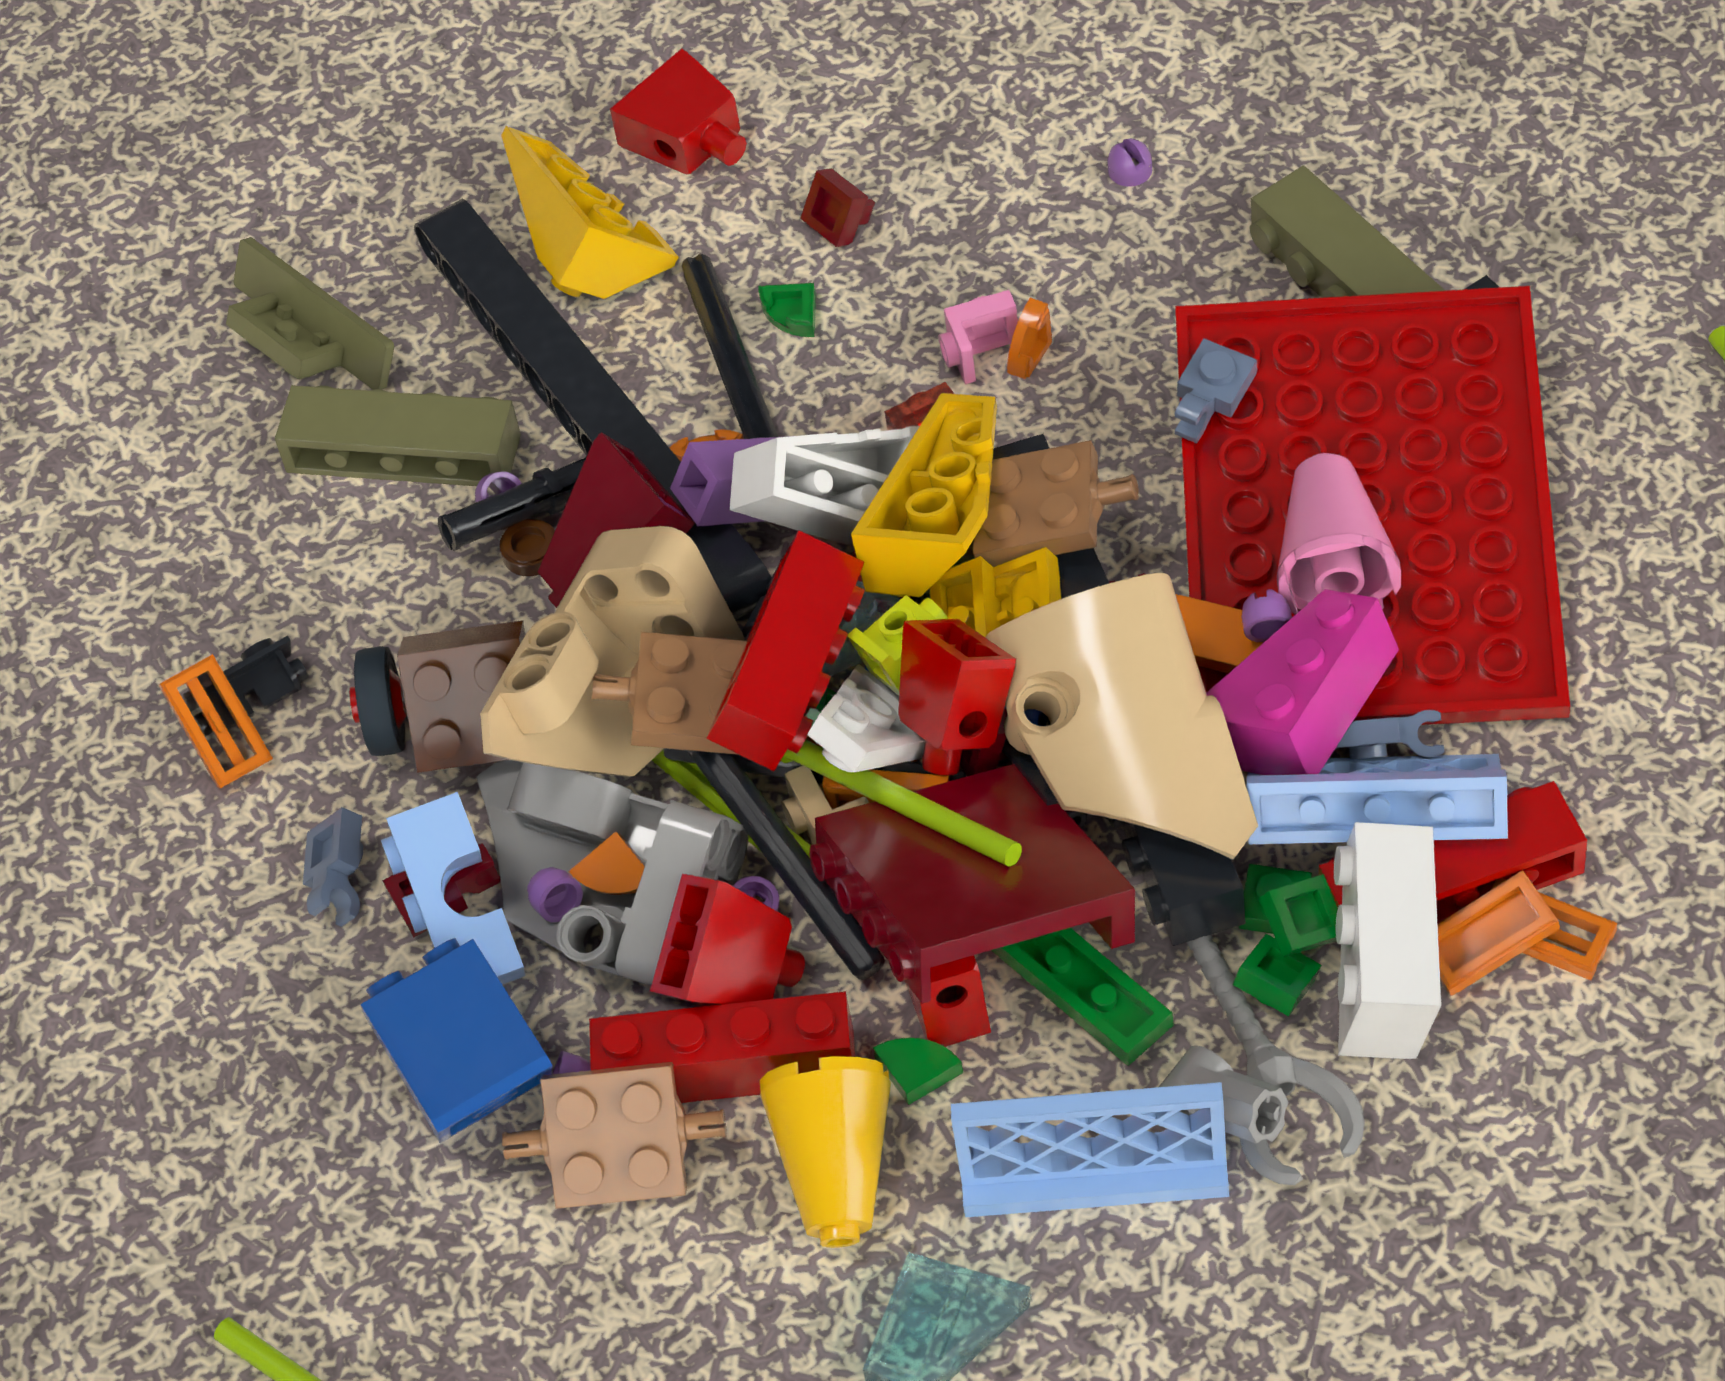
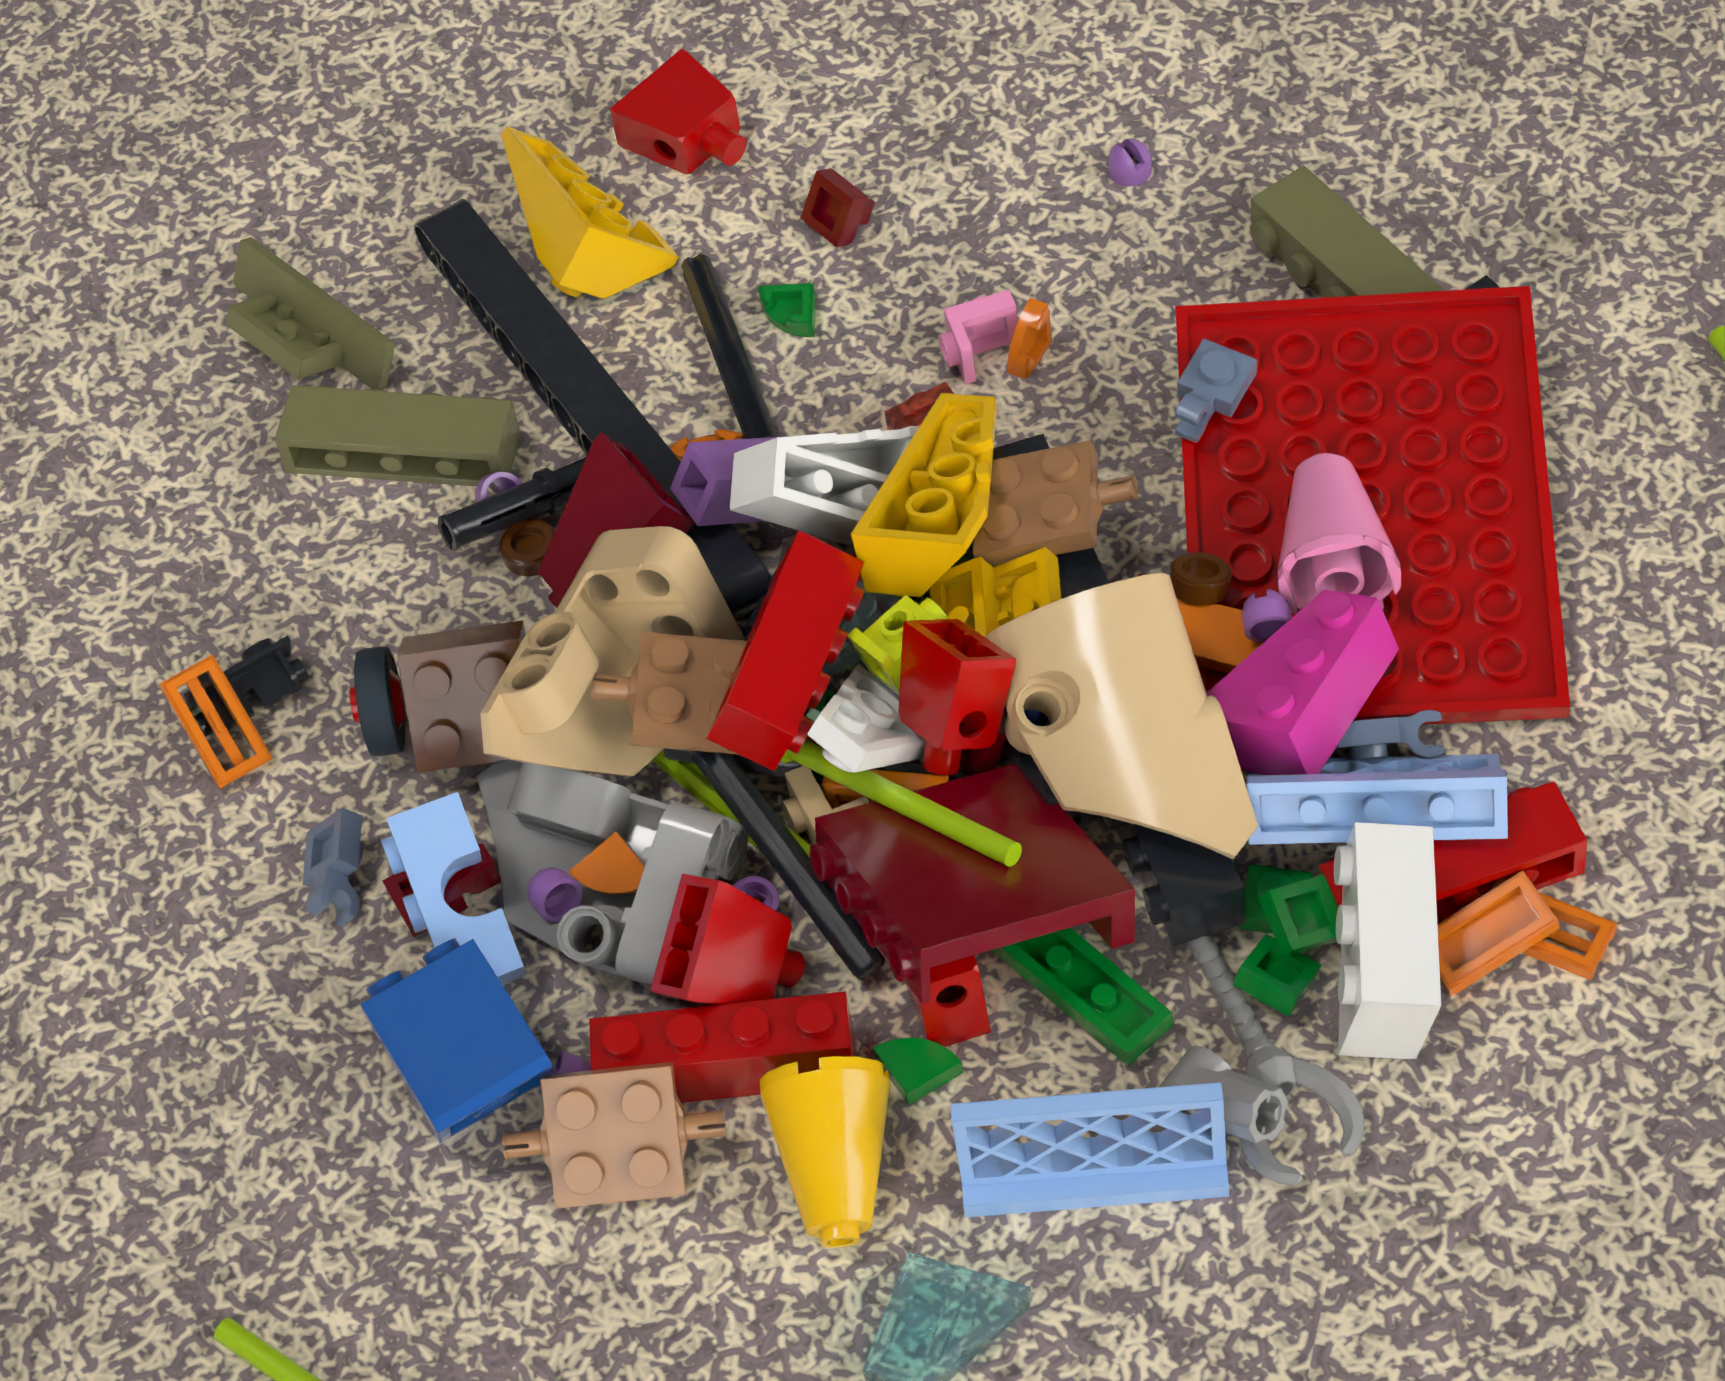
none -> reddish brown tile [1170,552,1232,605]

